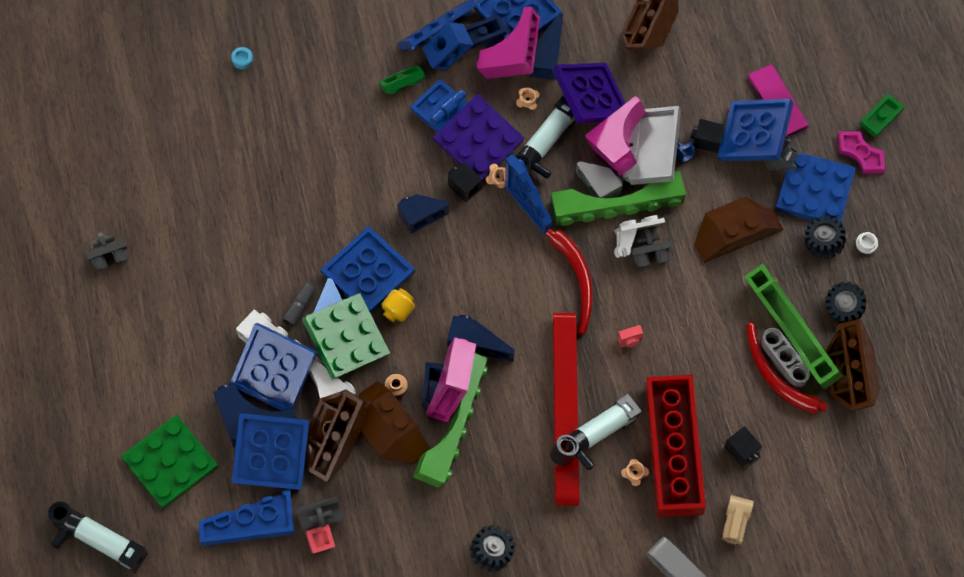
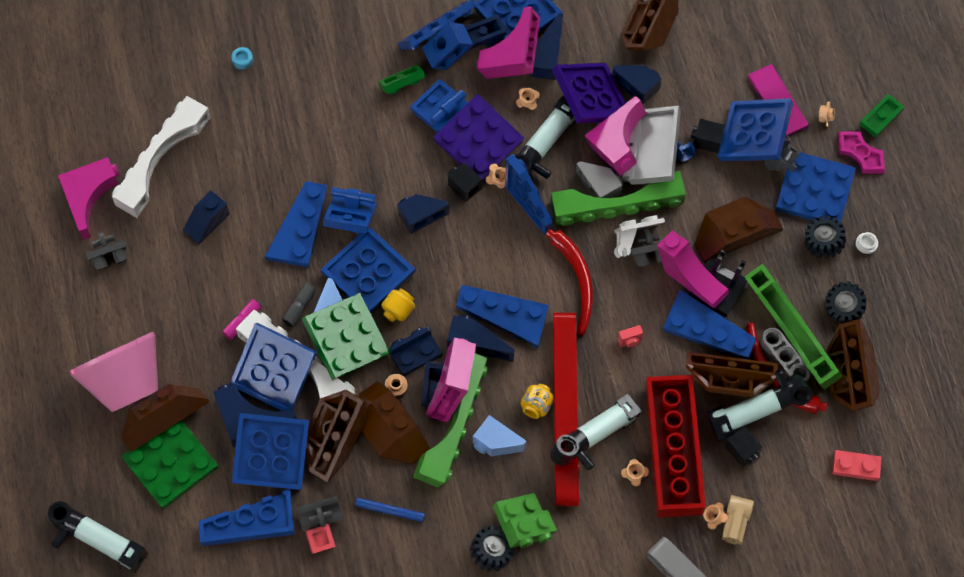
none -> dark pink arch [58,157,120,240]
none -> bright pink cone [69,332,158,412]
none -> white arch [112,96,211,218]
none -> reddish brown wedge [121,384,209,452]
none -> dark blue slope [183,190,229,245]
none -> dark pink piece [222,299,262,341]
none -> blue wing [265,181,328,267]
none -> blue plate [323,187,377,234]
none -> blue bar [355,497,425,522]
none -> dark blue bracket [389,326,443,376]
none -> blue wing [456,285,549,348]
none -> light blue slope [473,415,527,456]
none -> bright green plate [493,493,557,548]
none -> yellow head [521,384,554,419]
none -> dark blue slope [612,65,662,105]
none -> dark pink arch [657,230,729,308]
none -> blue wing [663,290,756,360]
none -> reddish brown wedge [686,352,778,397]
none -> black plate [688,249,748,317]
none -> light nougat plate [703,503,728,530]
none -> piece [707,369,813,441]
none -> light nougat plate [819,102,835,127]
none -> coral plate [832,450,882,481]

